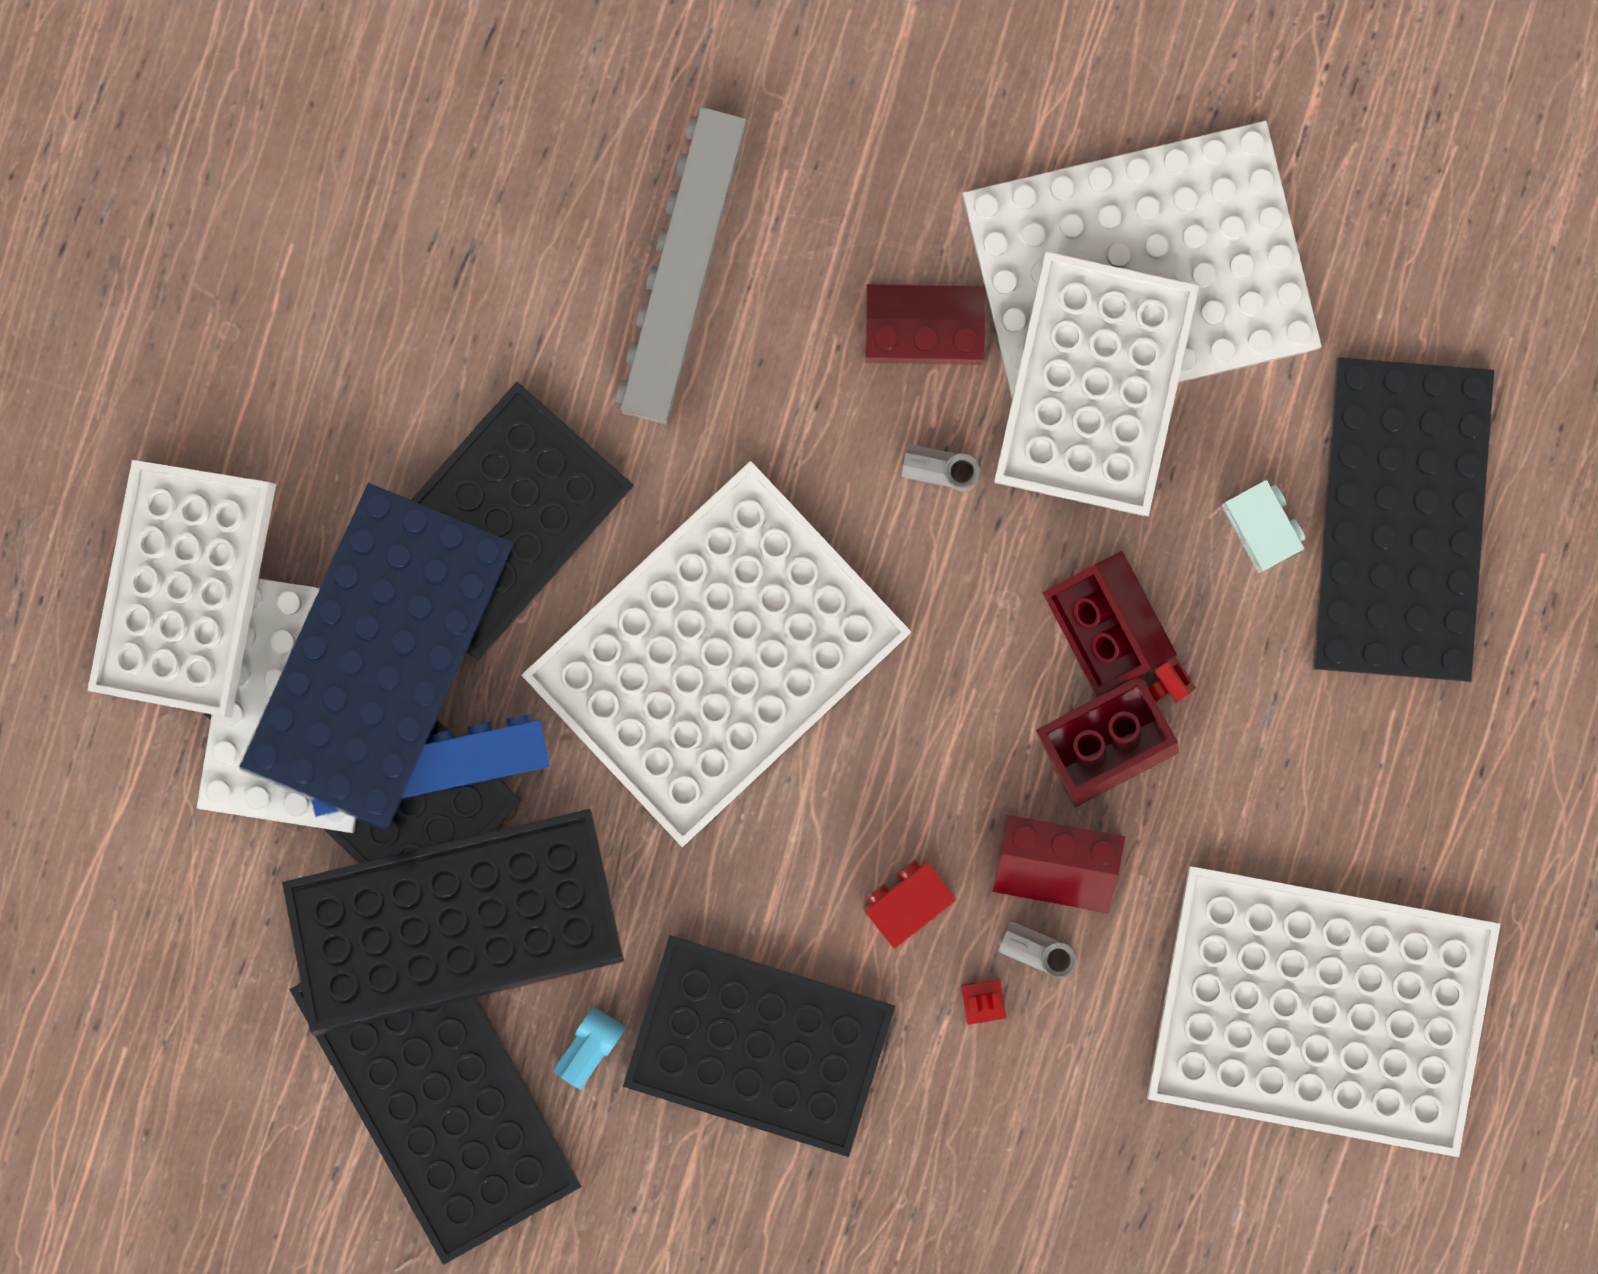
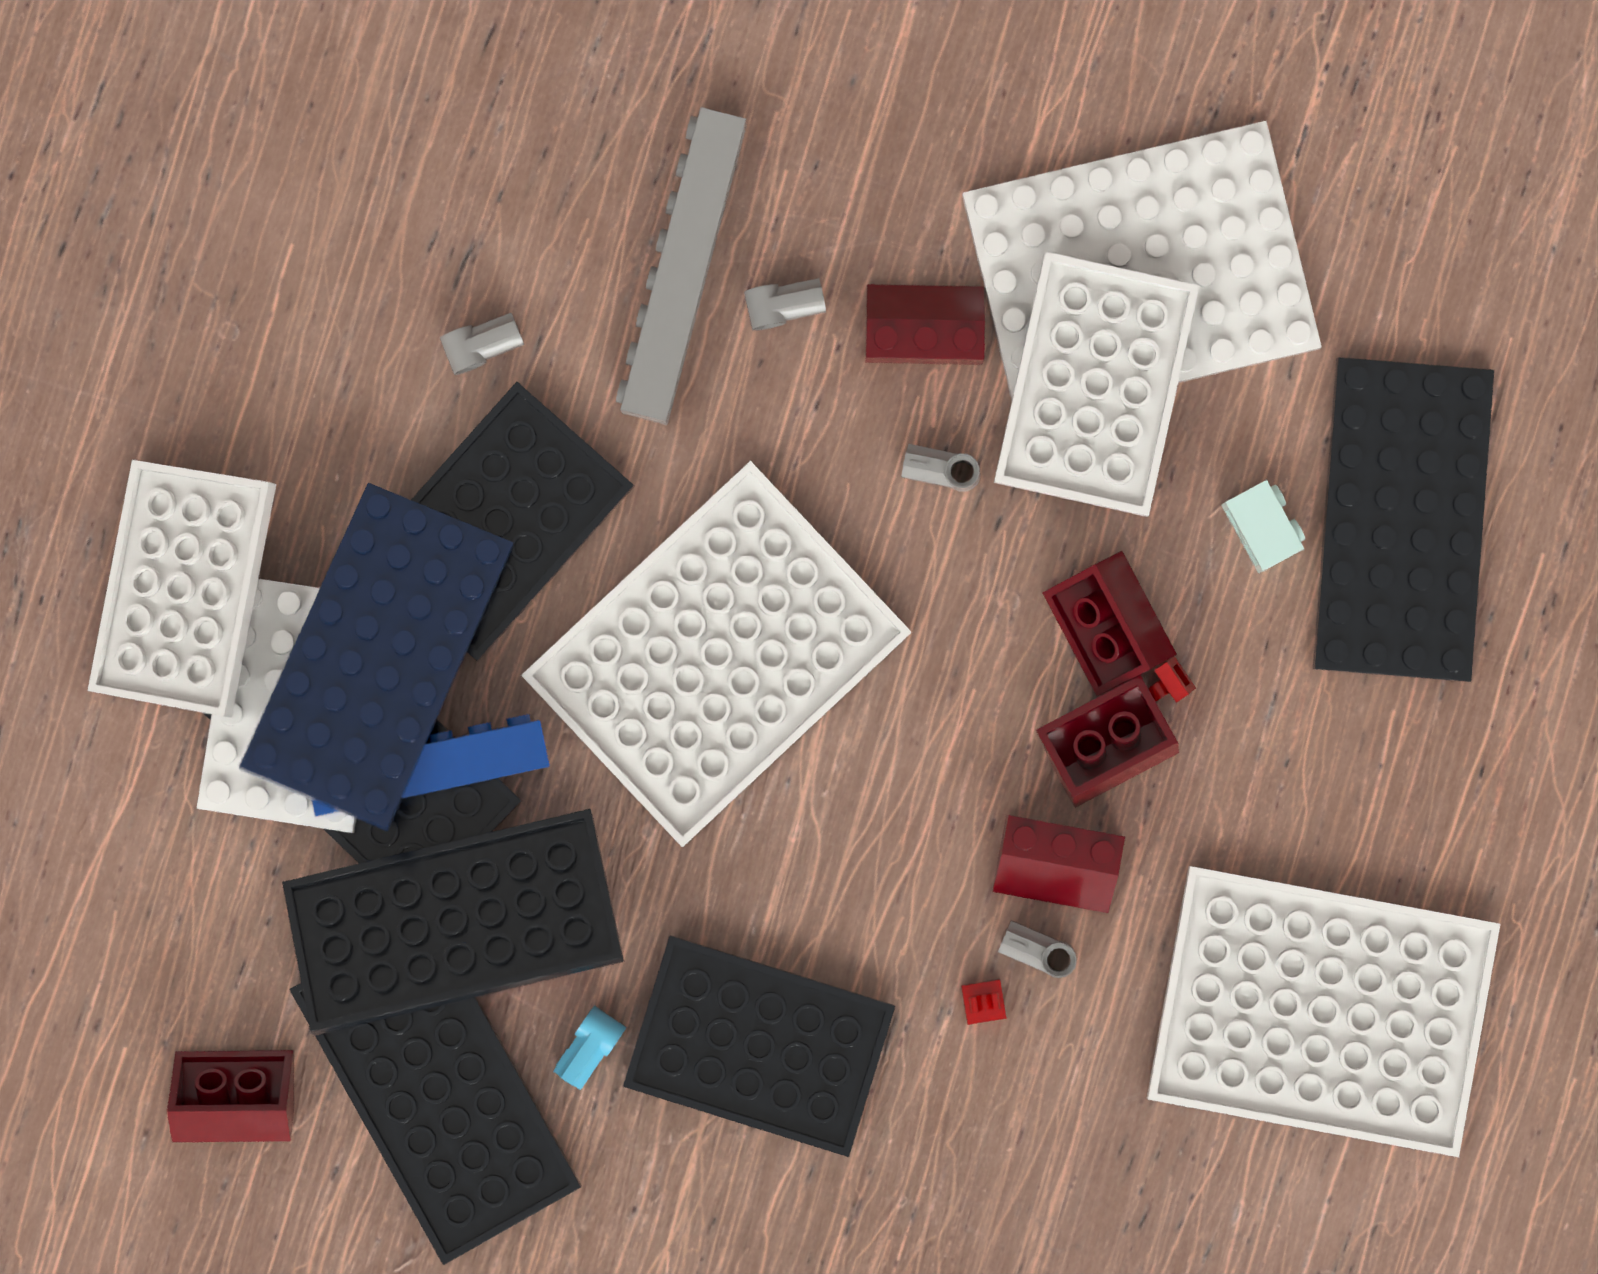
red brick [864,860,957,949] -> none
none -> dark red slope [167,1050,294,1143]
none -> light grey piece [440,313,524,375]
none -> light grey piece [744,278,826,331]

